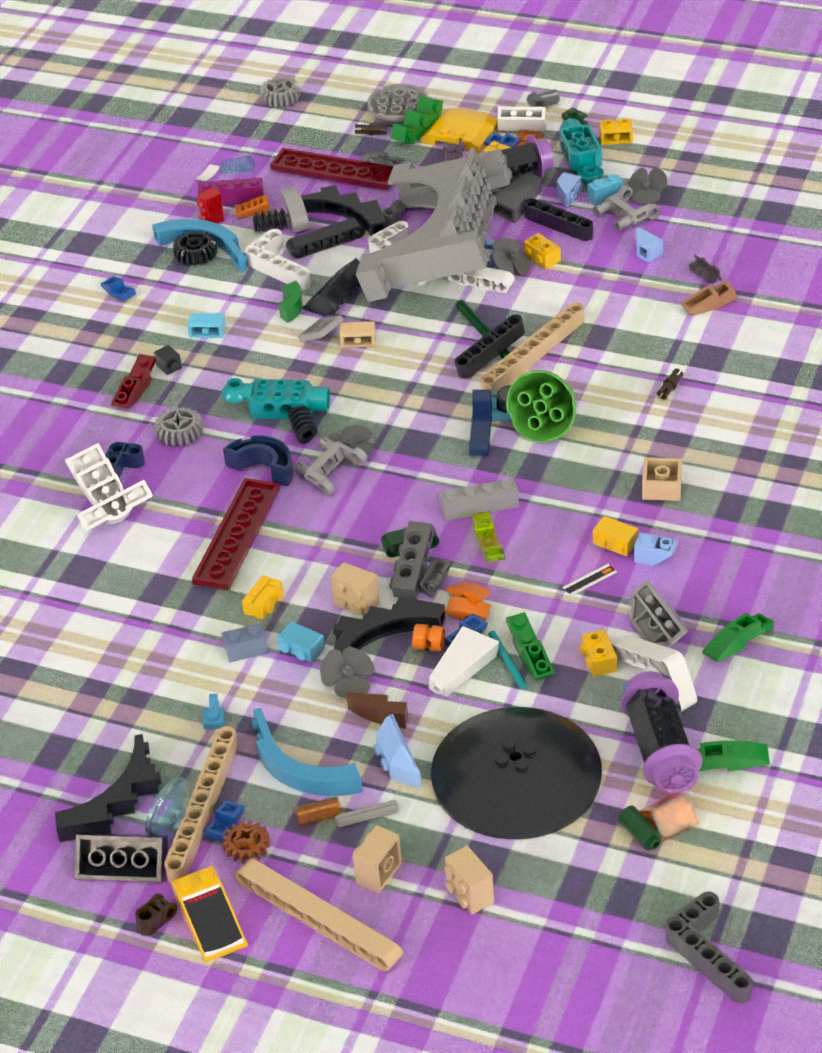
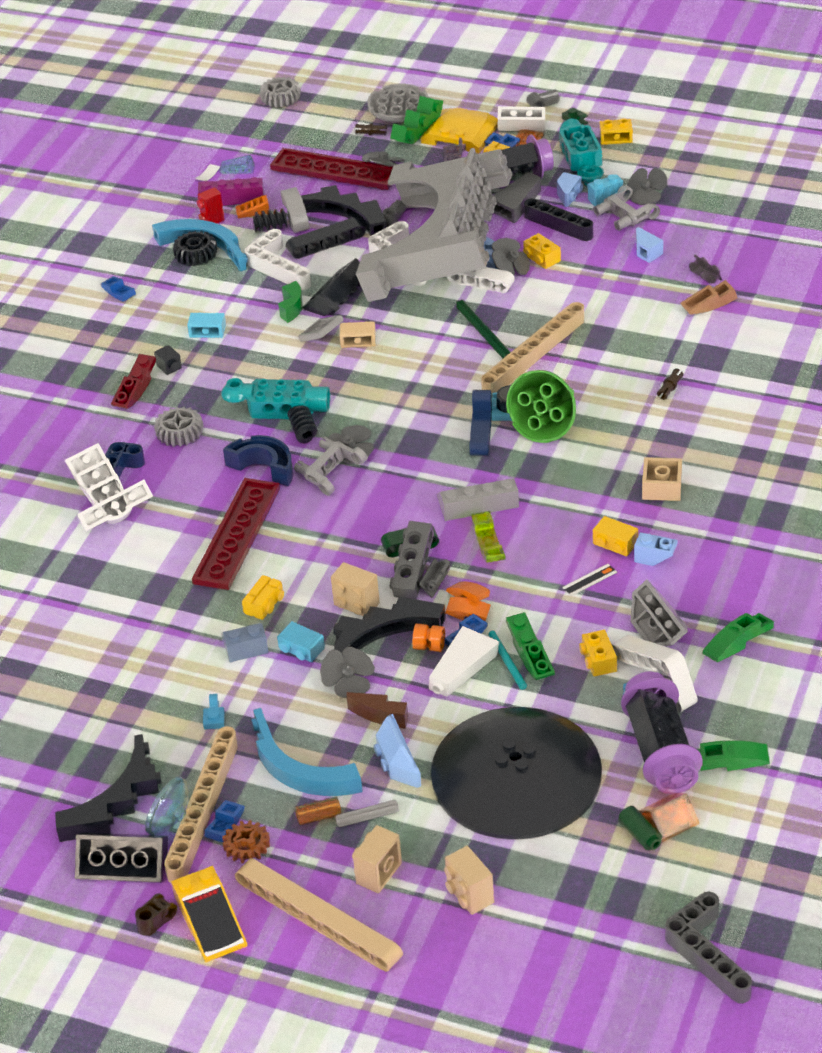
black beam [454,314,525,378] -> none

